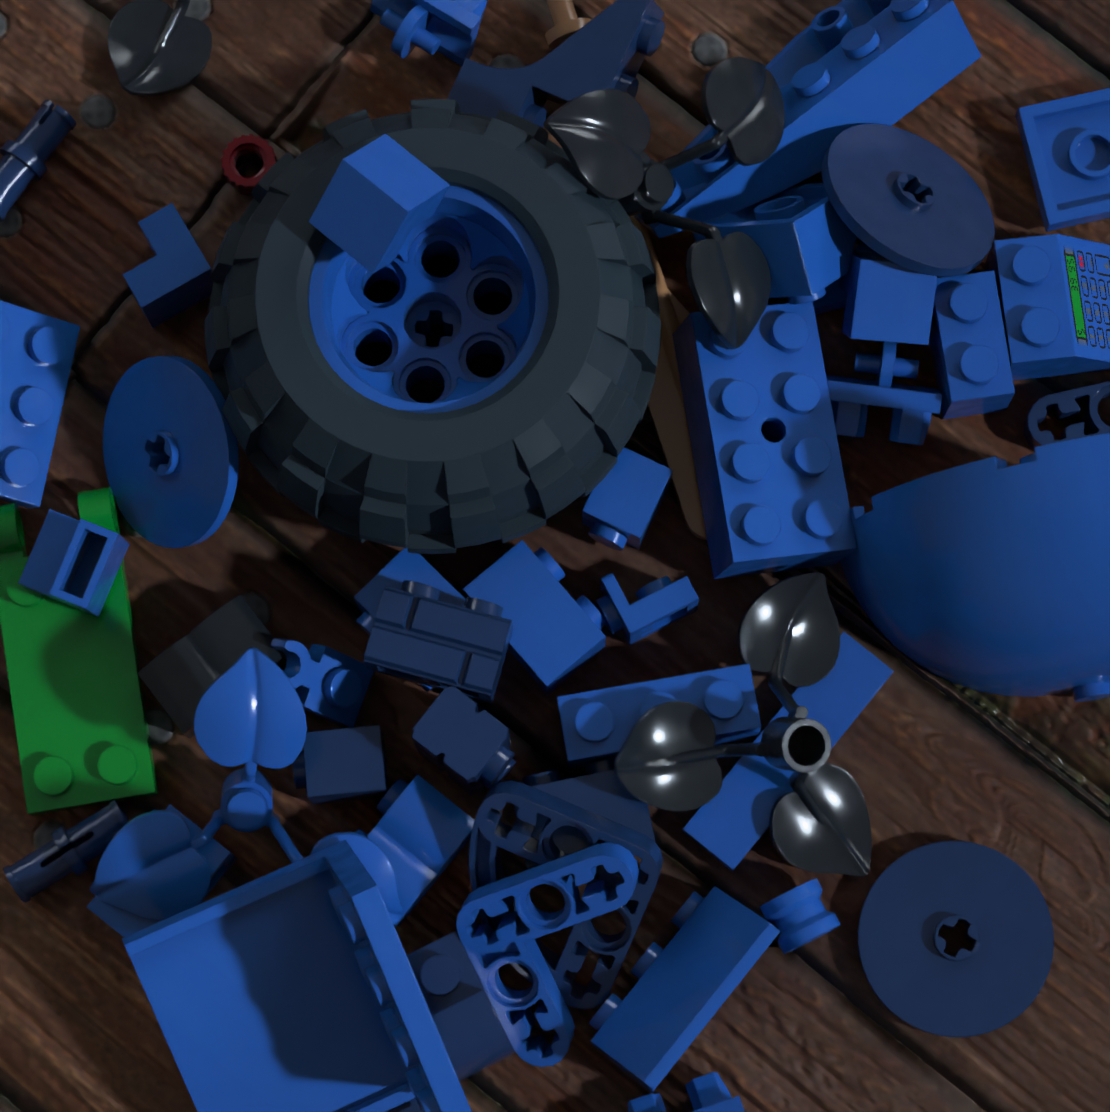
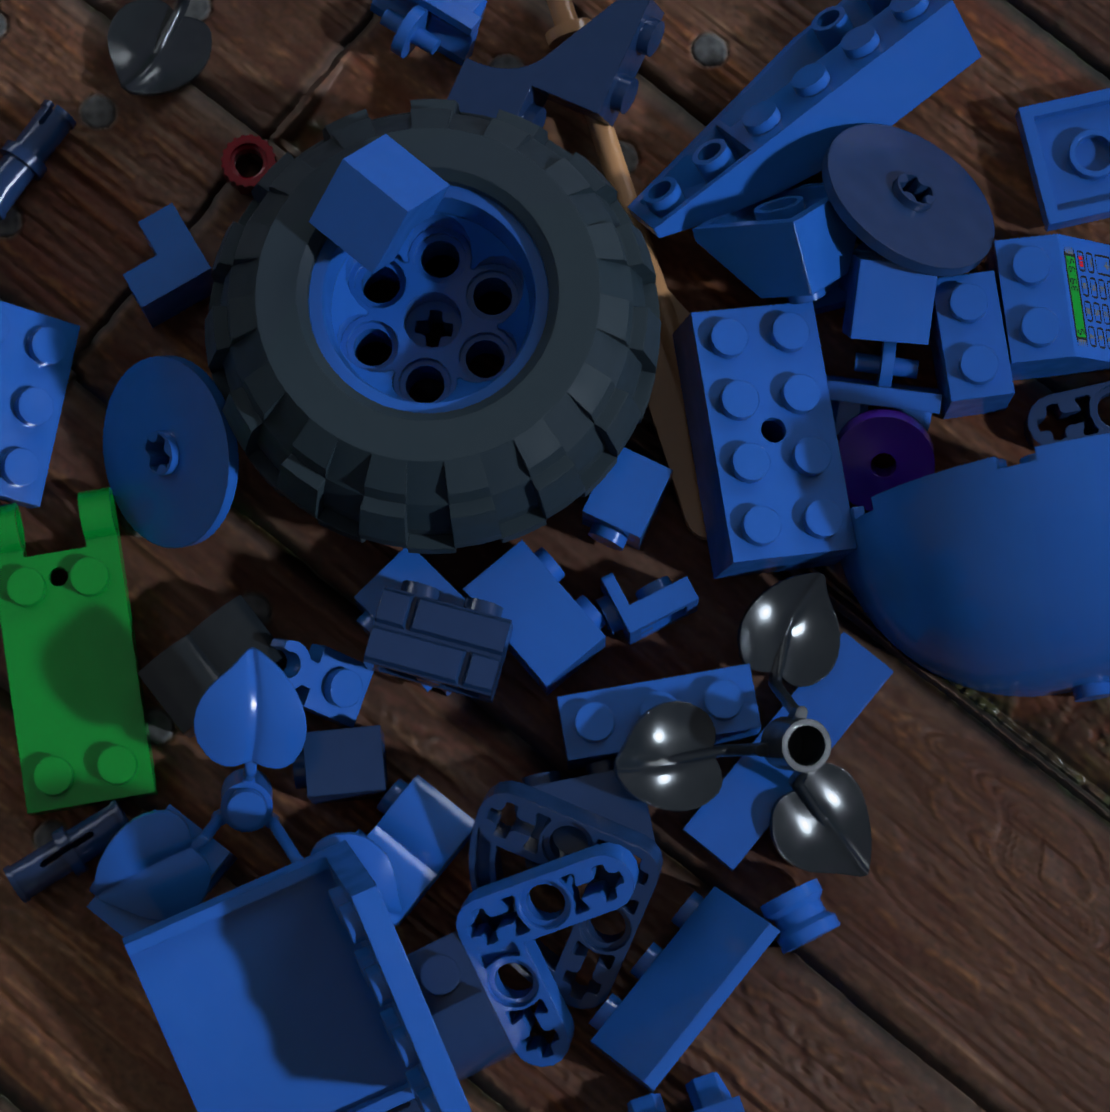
blue piece [18,509,130,617] -> none
dark blue brick [412,686,516,795] -> none
black plant [543,57,785,350] -> none
dark blue piece [857,841,1054,1038] -> none
none -> dark purple piece [837,408,935,511]

